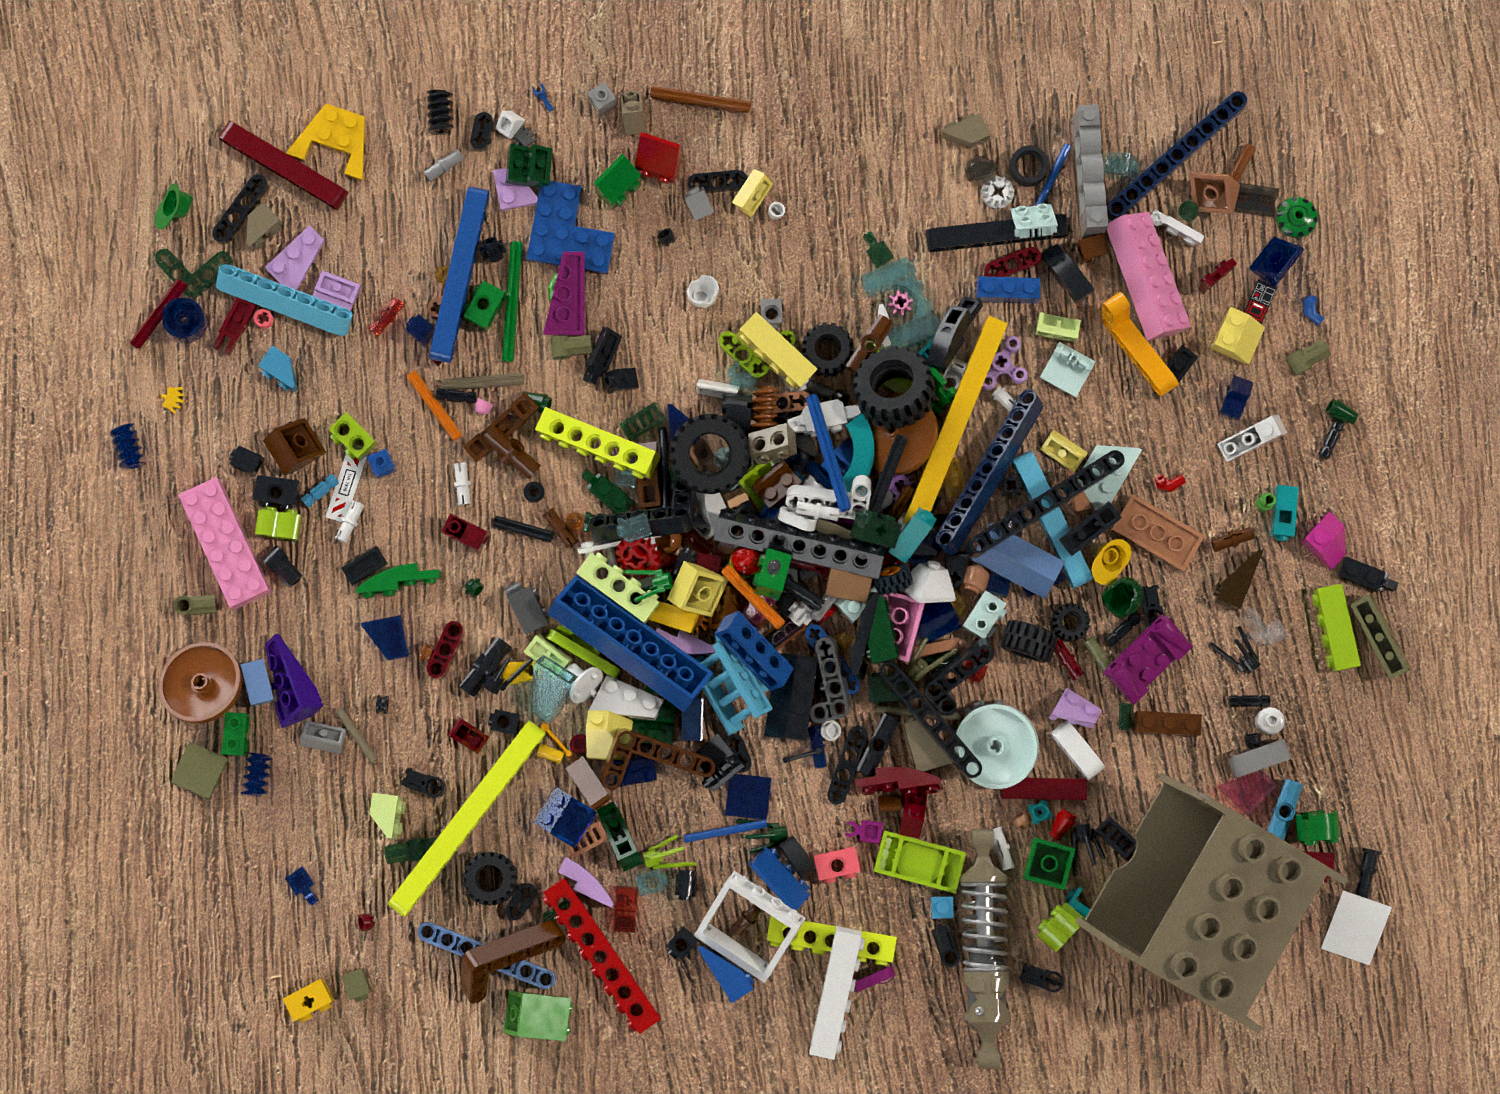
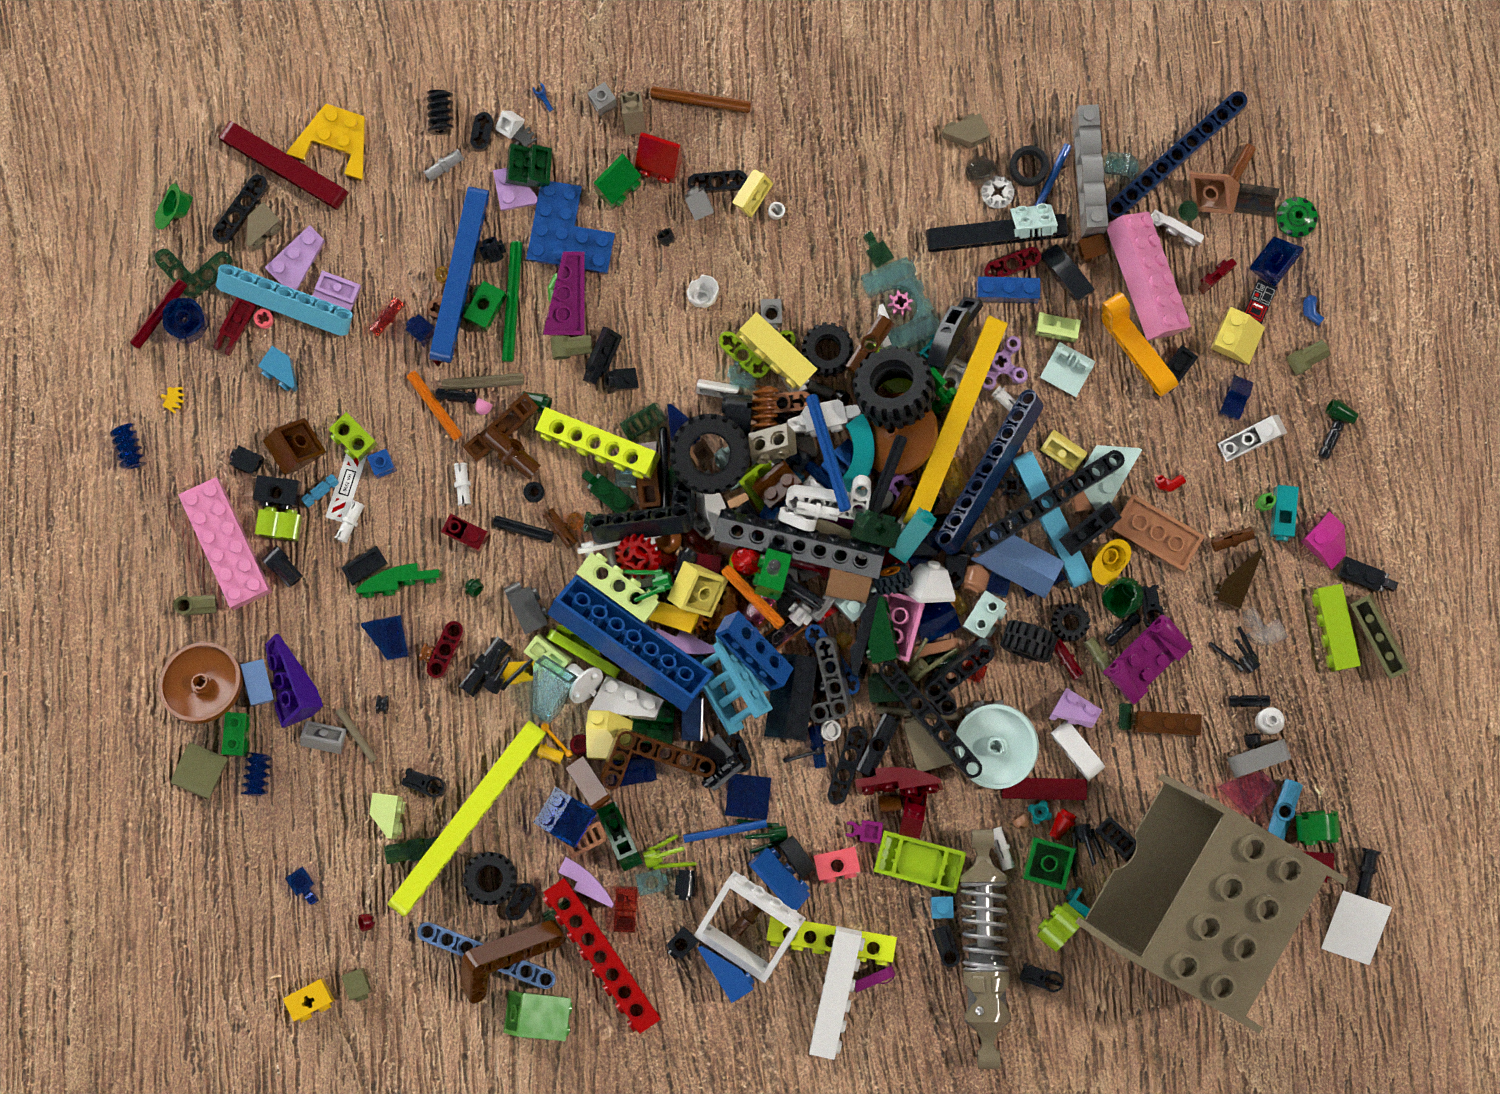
dark red slope [448,717,489,754] -> none
black brick [488,709,521,736] -> none
clear light blue bracket [616,513,652,543] -> none

